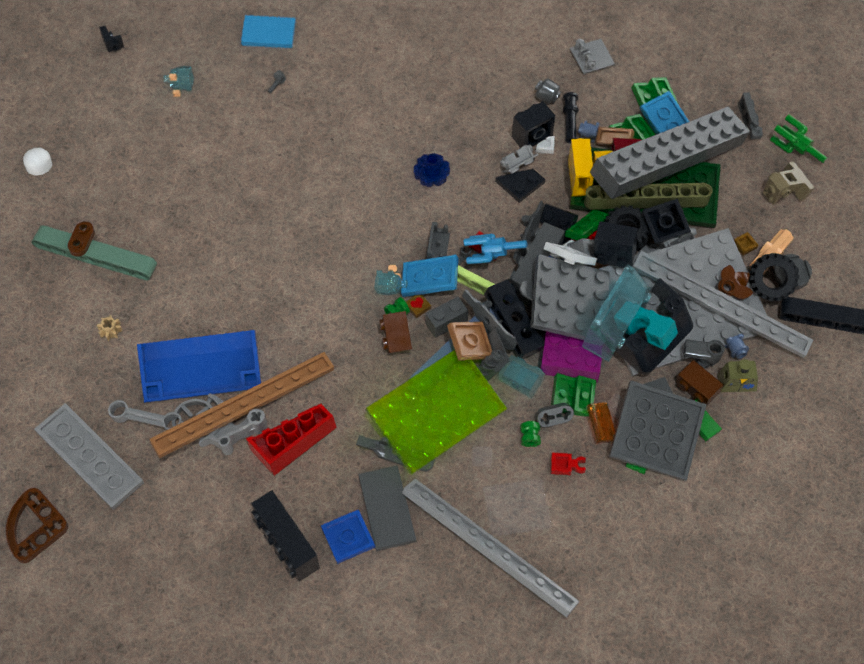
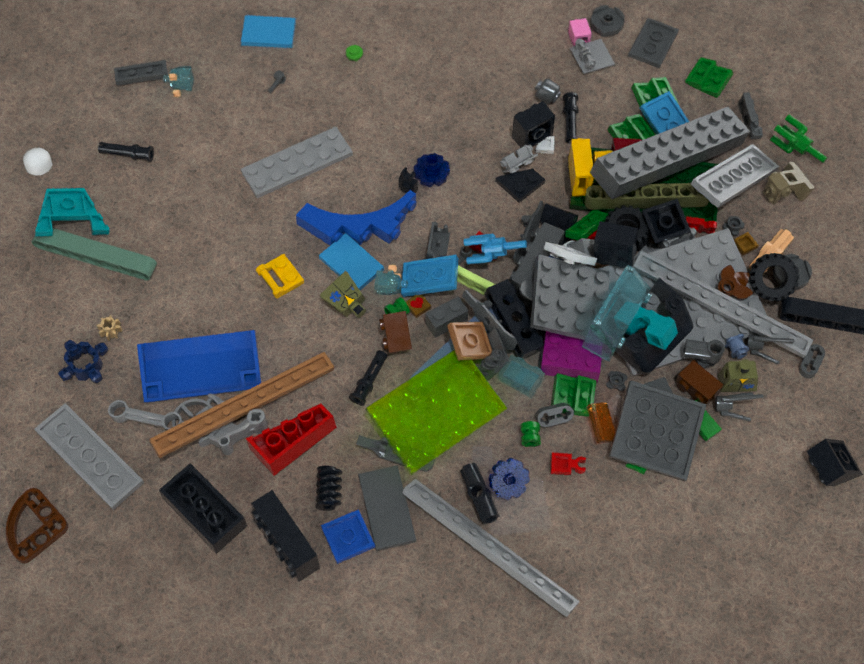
reddish brown plate [68,221,95,257] -> none
black bracket [99,25,124,52] -> none
sand blue brick [578,120,600,143] -> none
medium nougat tile [595,127,634,147] -> none
none -> teal wing [35,188,110,237]
none -> dark blue piece [58,340,108,383]
none -> black pin [98,142,154,162]
none -> dark grey plate [114,60,169,86]
none -> black brick [159,463,247,554]
none -> light grey plate [241,127,353,198]
none -> yellow plate [256,254,304,299]
none -> blue arch [296,190,417,245]
none -> black piece [315,465,342,511]
none -> dark azure tile [319,233,384,290]
none -> olive torso [320,270,366,318]
none -> bright green plate [346,45,363,61]
none -> black pin [349,350,388,406]
none -> black plate [399,167,418,193]
none -> black piece [460,463,499,524]
none -> clear blue plant [488,458,530,500]
none -> bright pink brick [568,18,591,47]
none -> dark grey plate [590,5,625,37]
none -> dark grey plate [606,371,627,391]
none -> dark grey tile [628,18,679,69]
none -> green slope [685,57,733,98]
none -> red plate [686,216,717,234]
none -> light grey plate [691,144,779,208]
none -> dark grey plant [715,392,764,421]
none -> dark grey plate [723,216,745,236]
none -> dark grey plant [747,334,795,364]
none -> dark grey beam [799,344,825,379]
none -> black slope [806,439,863,486]

